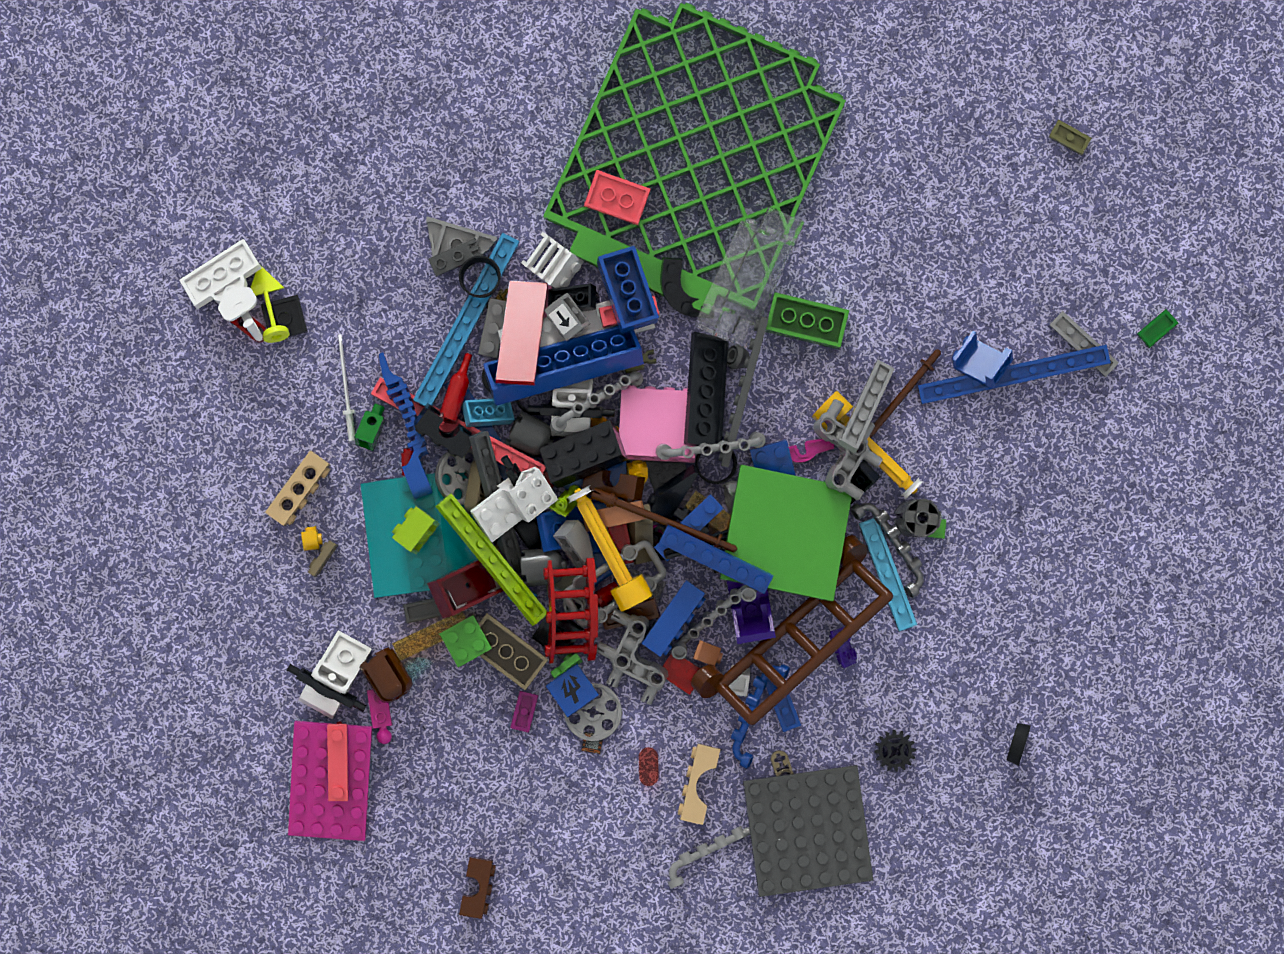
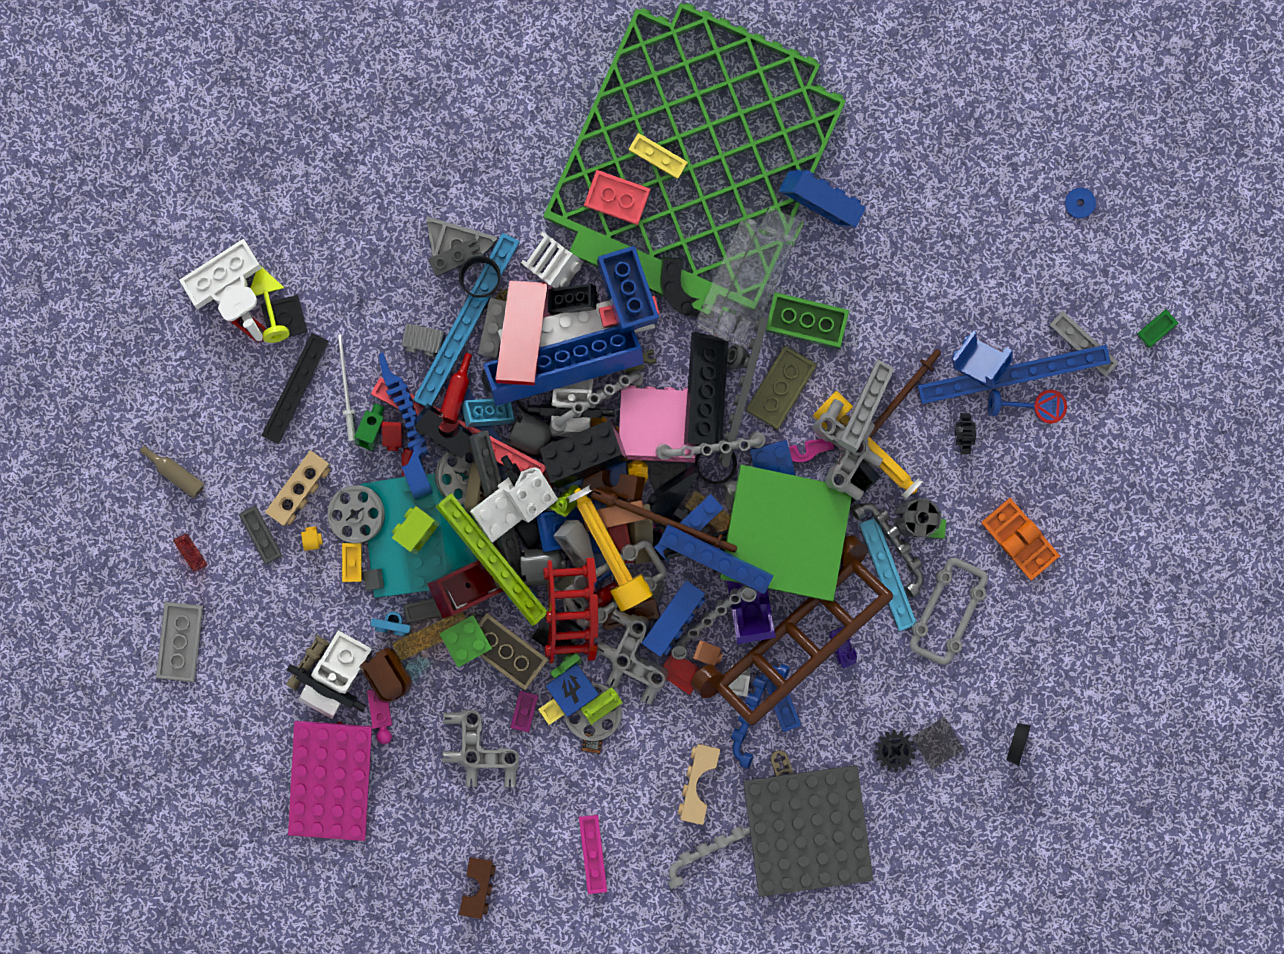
dark tan plate [308,540,338,577] -> none
coral plate [327,724,349,801] -> none
light grey brick [544,293,590,341] -> none
clear red tile [639,747,658,786] -> none
olive plate [1048,119,1092,156] -> none
none -> dark tan piece [140,446,205,499]
none -> light grey tile [156,602,204,682]
none -> clear red slope [173,534,208,572]
none -> dark grey tile [239,505,283,565]
none -> black plate [261,333,330,444]
none -> dark tan pin [286,635,330,690]
none -> light grey wedge [328,485,385,543]
none -> yellow plate [342,543,362,582]
none -> dark grey tile [363,569,384,591]
none -> dark azure plate [371,612,413,636]
none -> red slope [382,422,404,451]
none -> light grey brick [401,323,445,357]
none -> light grey pin [443,710,520,787]
none -> light yellow plate [538,699,565,725]
none -> dark pink plate [579,814,607,894]
none -> lime hinge [581,687,623,725]
none -> light yellow plate [628,133,688,179]
none -> olive tile [745,345,817,430]
none -> blue brick [779,169,866,228]
none -> light grey bar [910,557,988,665]
none -> clear smoke tile [911,717,964,770]
none -> black gear [955,413,976,454]
none -> orange plate [980,498,1060,581]
none -> blue piece [987,389,1067,424]
none -> blue piece [1065,188,1096,219]

